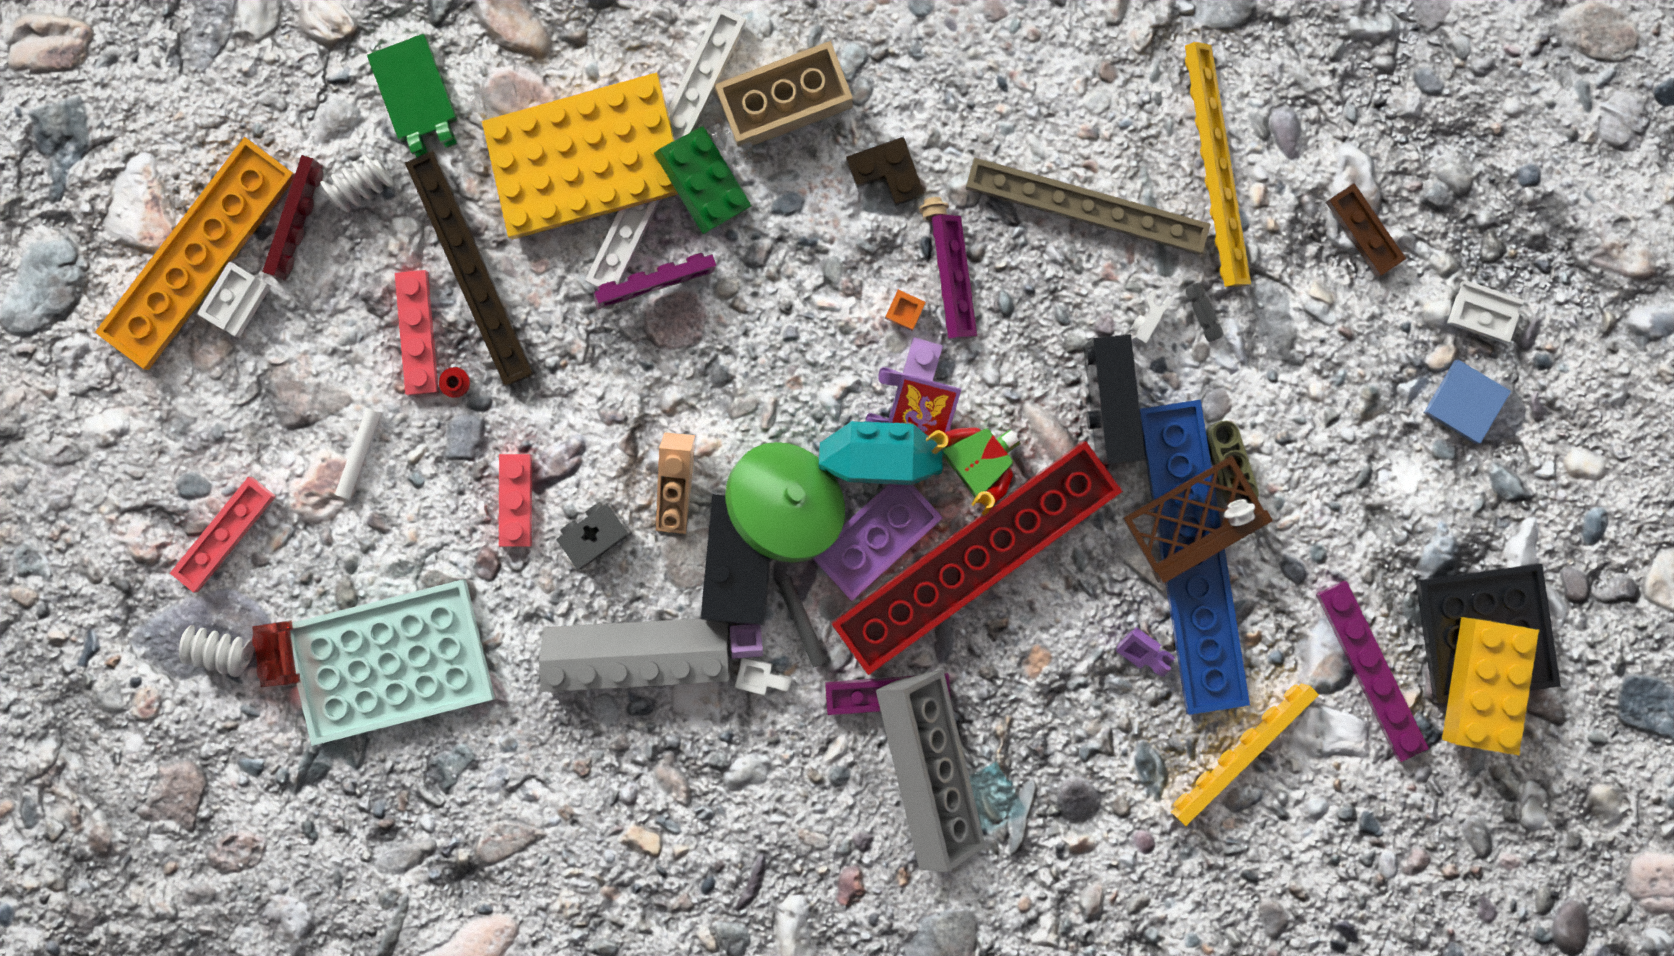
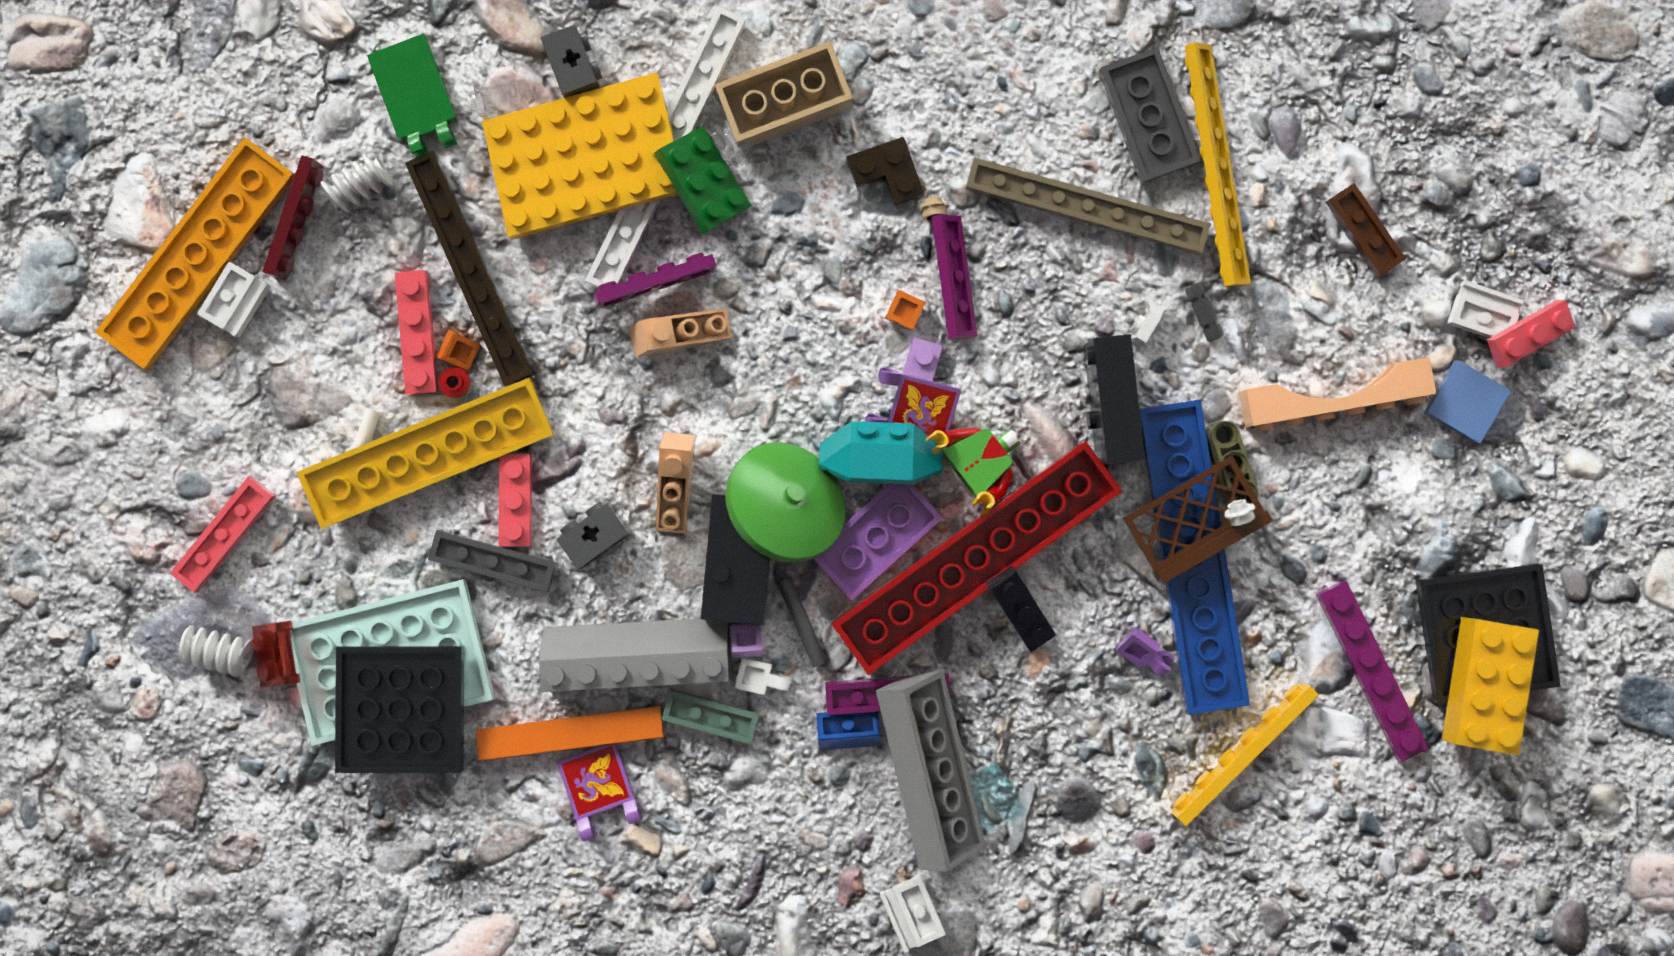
none -> yellow plate [296,378,554,529]
none -> black plate [335,646,464,773]
none -> dark grey plate [428,530,557,592]
none -> orange slope [436,330,481,372]
none -> orange tile [476,706,664,762]
none -> dark grey brick [540,24,603,98]
none -> flag [557,744,643,841]
none -> light nougat slope [629,308,732,357]
none -> sand green plate [661,689,760,744]
none -> blue slope [816,712,881,750]
none -> white plate [880,874,946,953]
none -> black plate [986,565,1056,652]
none -> dark grey plate [1099,47,1201,184]
none -> light nougat arch [1239,357,1436,432]
none -> coral plate [1487,300,1575,368]

